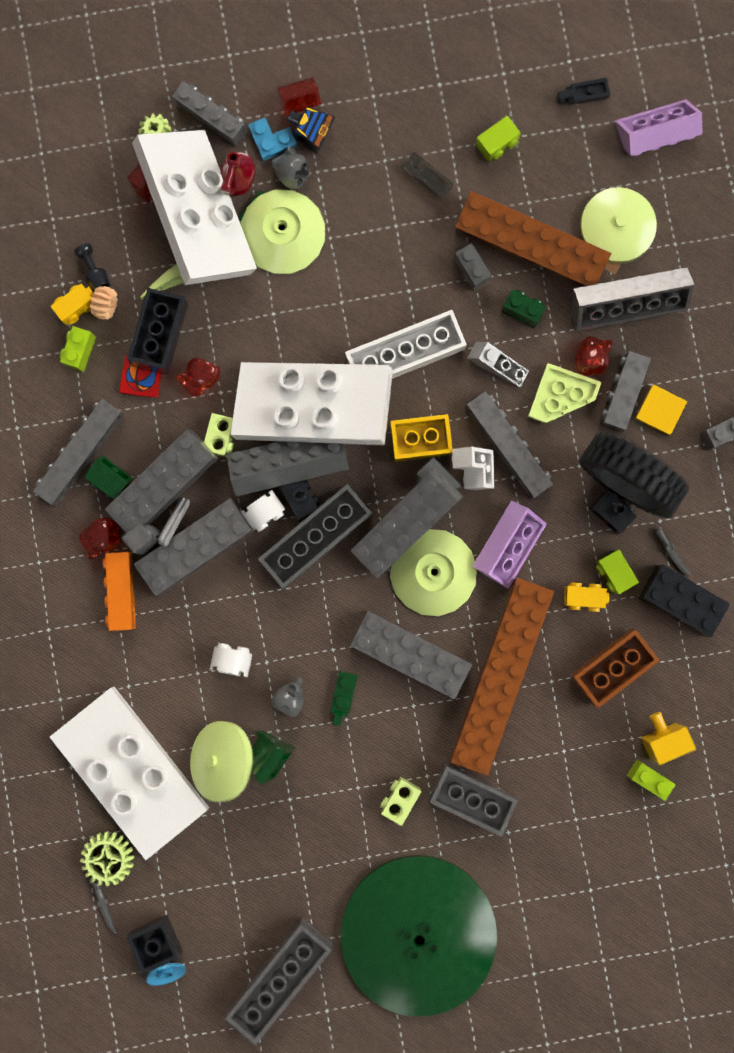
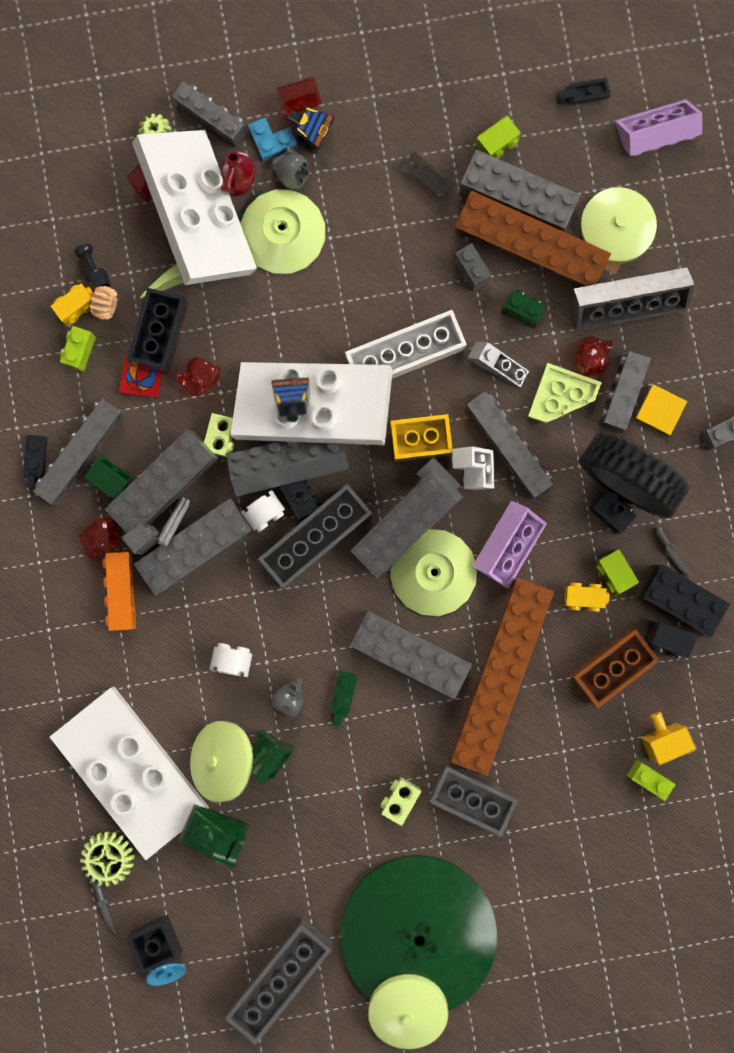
none -> black hinge [23,435,47,489]
none -> dark green piece [178,804,249,868]
none -> black torso [271,377,310,422]
none -> yellowish green dish [369,974,448,1049]
none -> flat silver brick [459,149,580,232]
none -> black brick [644,621,697,660]

